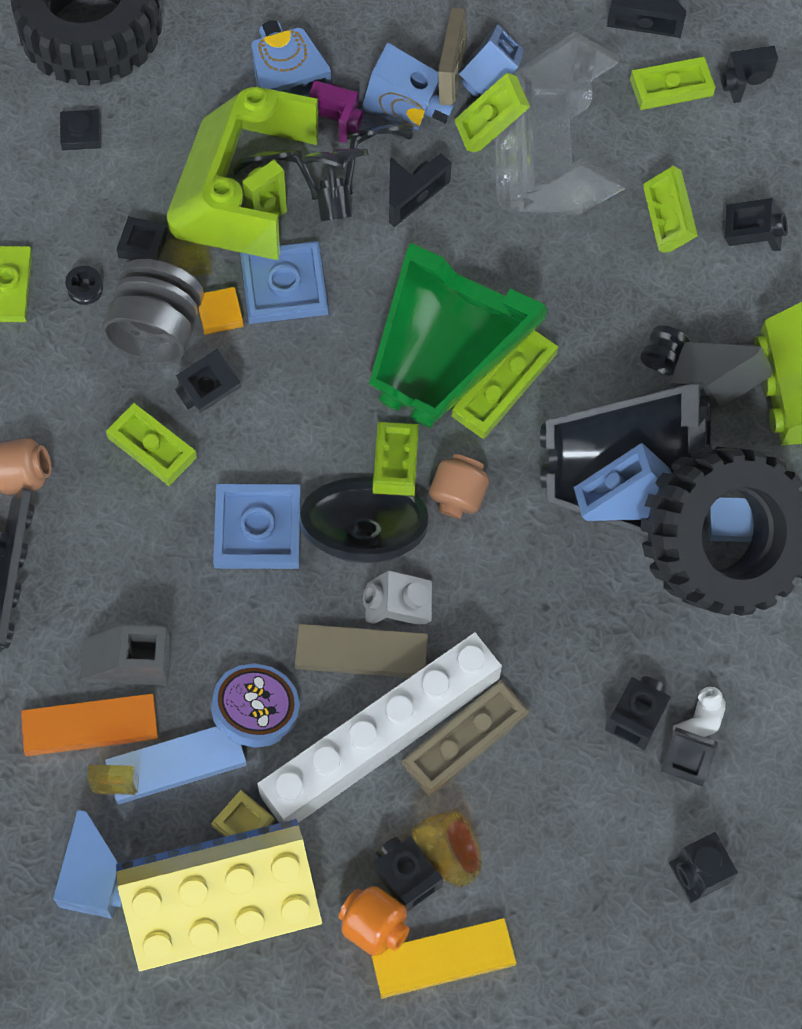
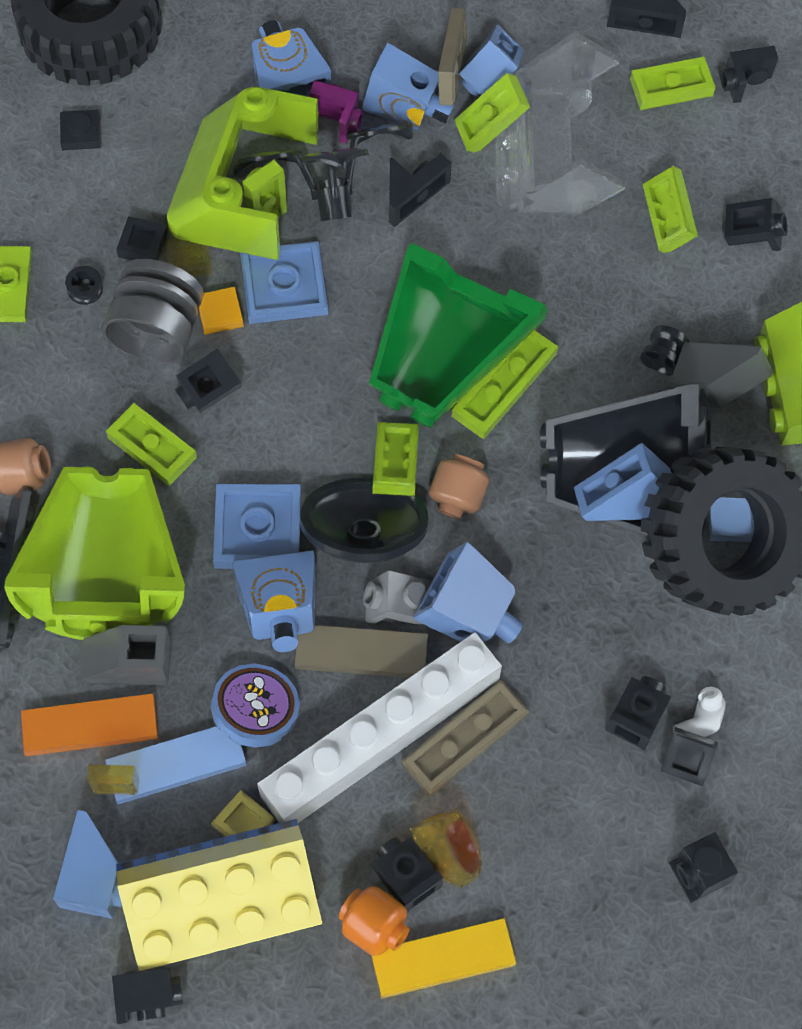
none -> lime cone [5,466,185,640]
none -> black brick [112,968,183,1024]
none -> medium blue torso [232,550,317,652]
none -> medium blue torso [413,542,523,643]

